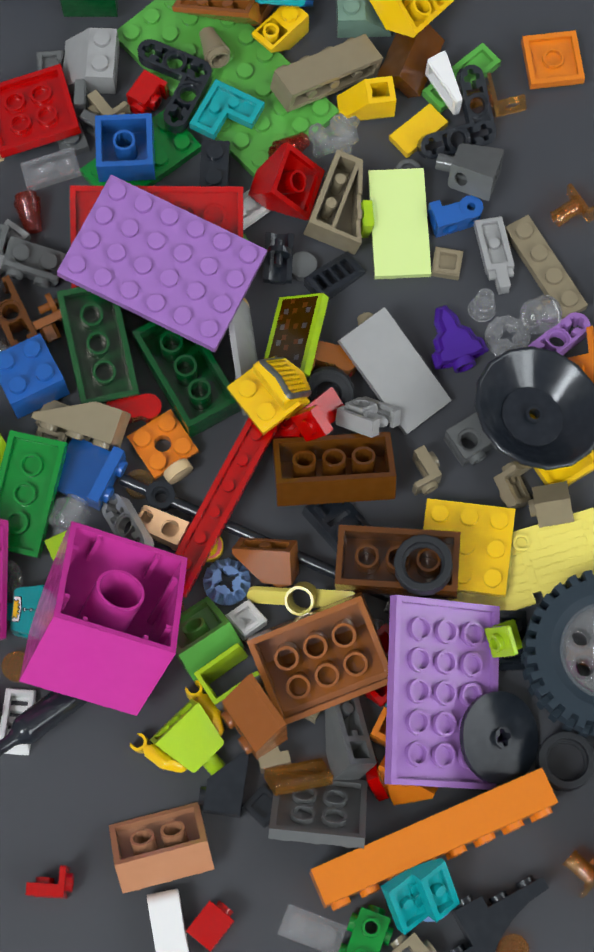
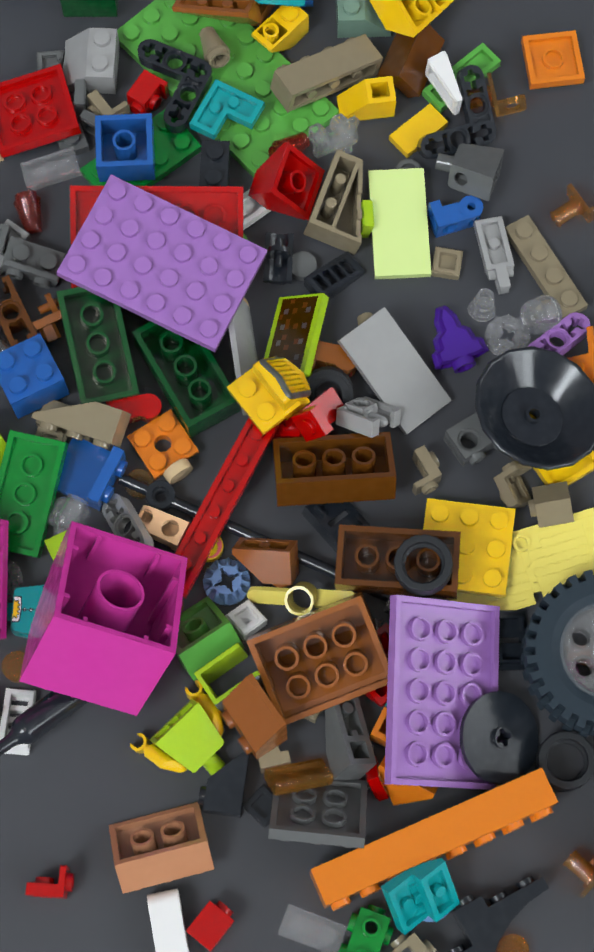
lime bracket [485,619,522,658] -> none

